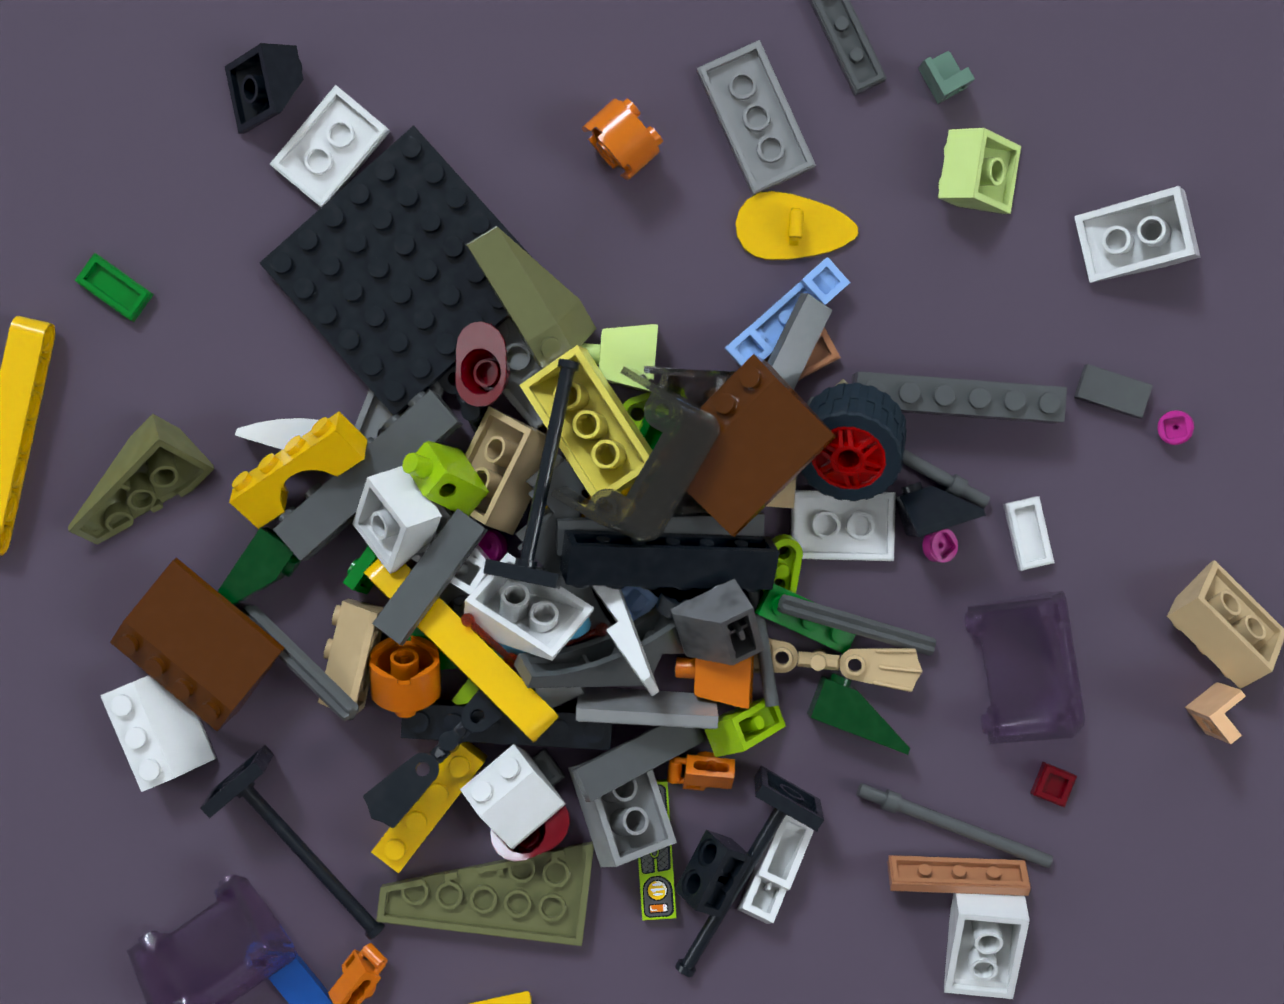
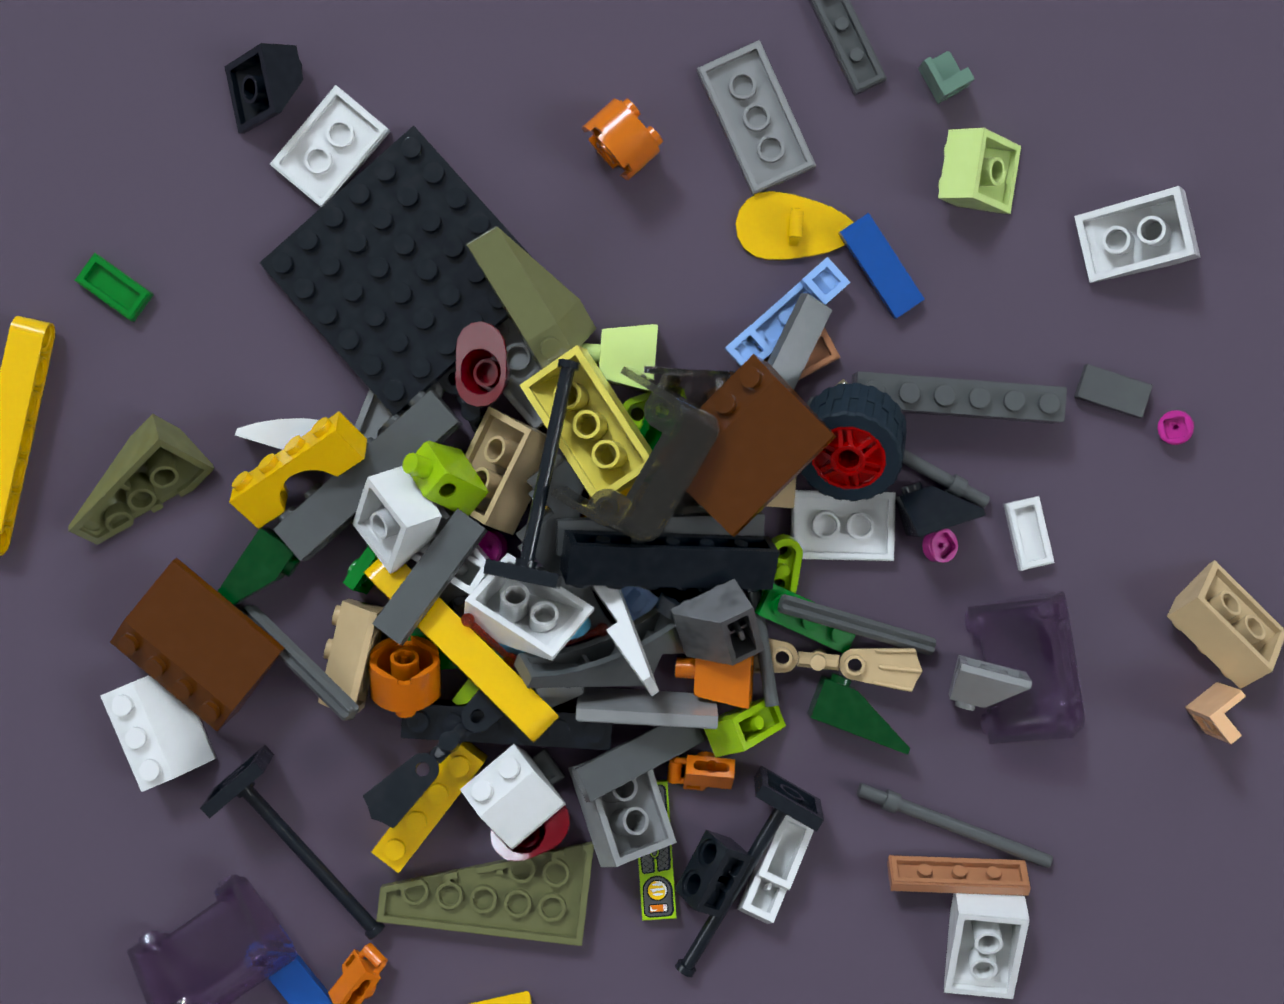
dark red tile [1030,762,1077,808] -> none
none -> blue tile [838,213,925,319]
none -> light grey slope [948,655,1032,711]

